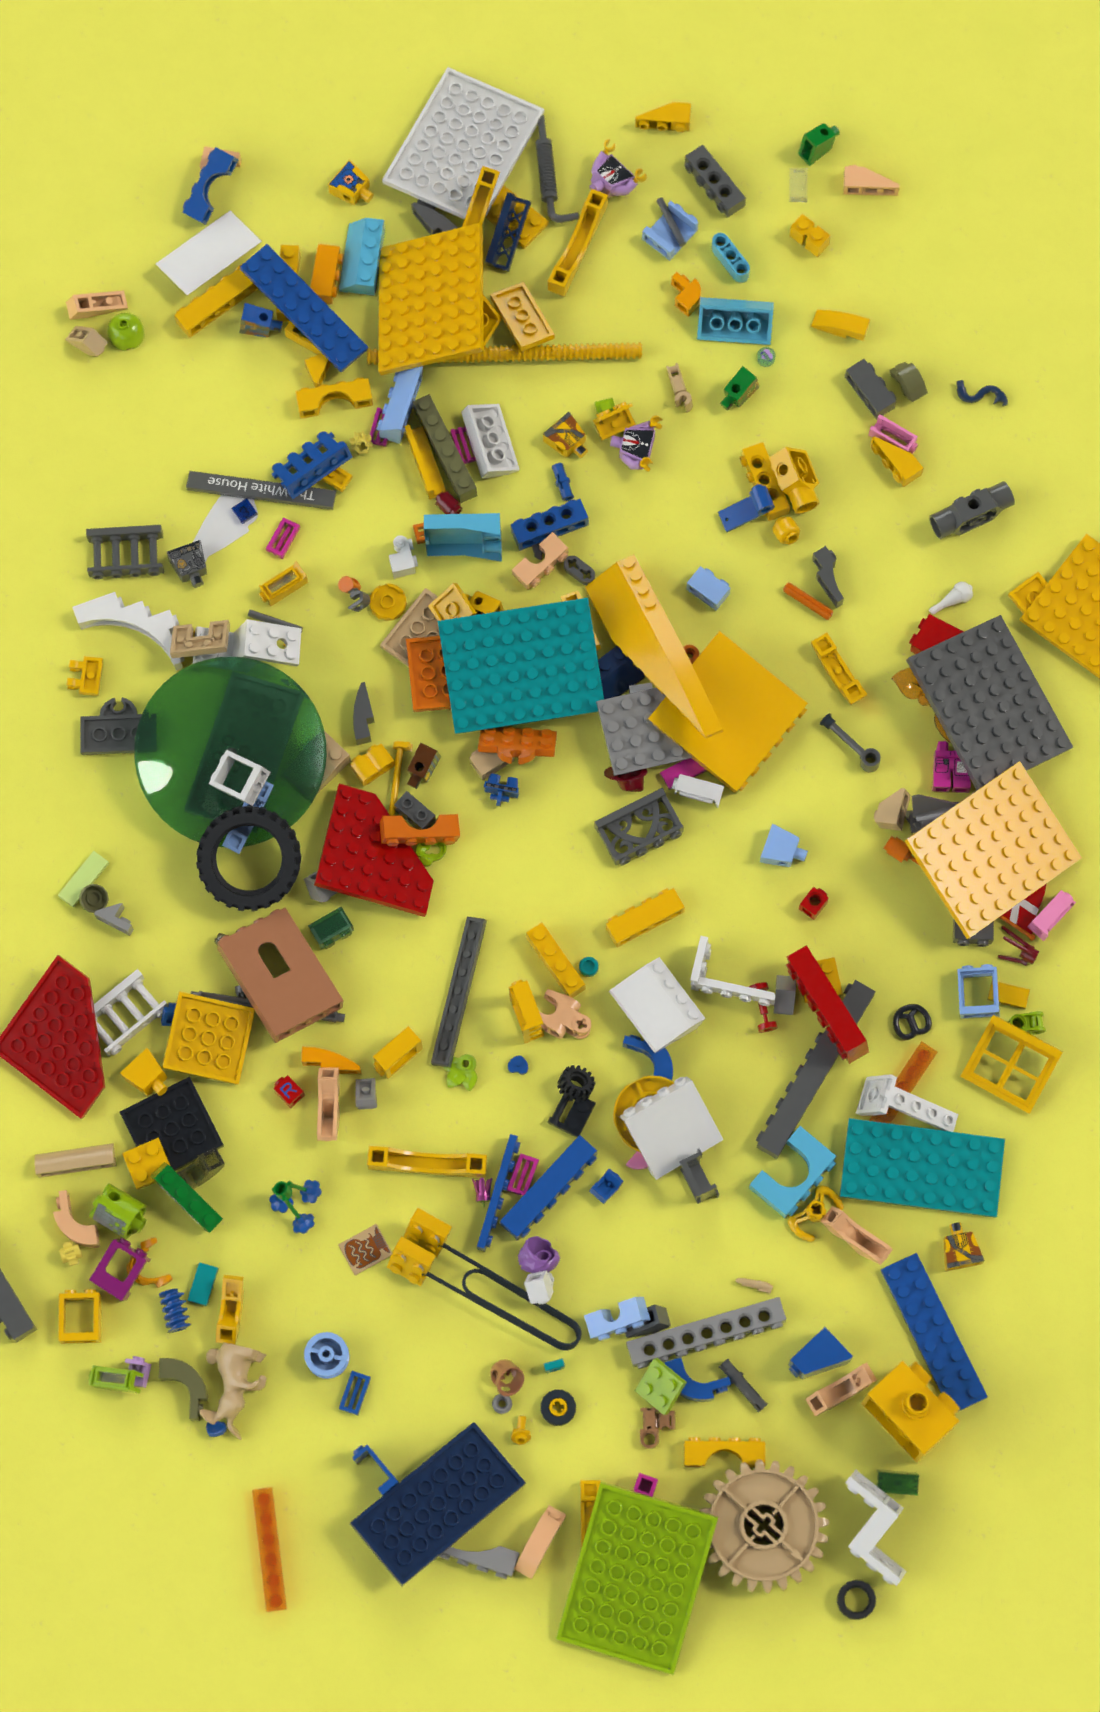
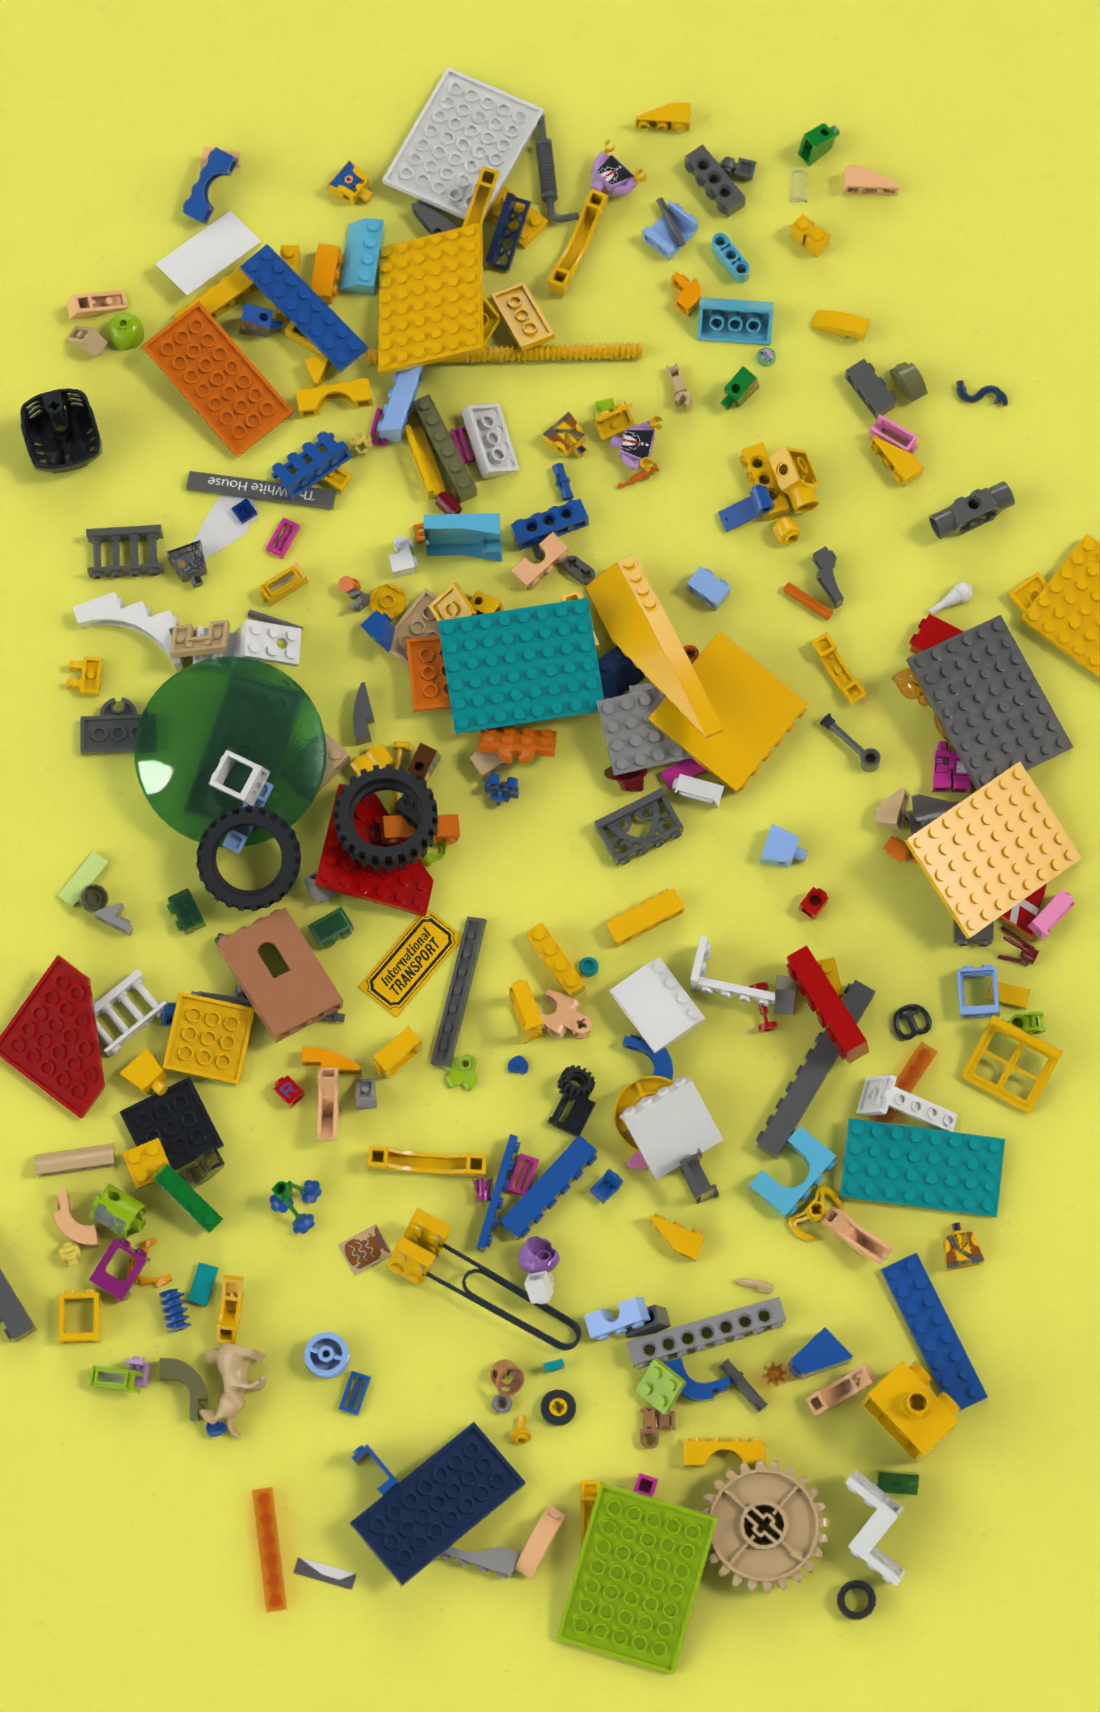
none -> black piece [20,388,102,474]
none -> orange plate [142,301,294,458]
none -> clear green brick [166,888,206,935]
none -> dark grey sticker [294,1558,356,1589]
none -> black tyre [333,764,438,873]
none -> yellow sticker [358,909,462,1017]
none -> blue slope [361,610,395,652]
none -> orange piece [618,463,659,489]
none -> yellow slope [649,1214,705,1262]
none -> dark grey plate [720,157,756,181]
none -> clear orange gear [762,1361,787,1387]

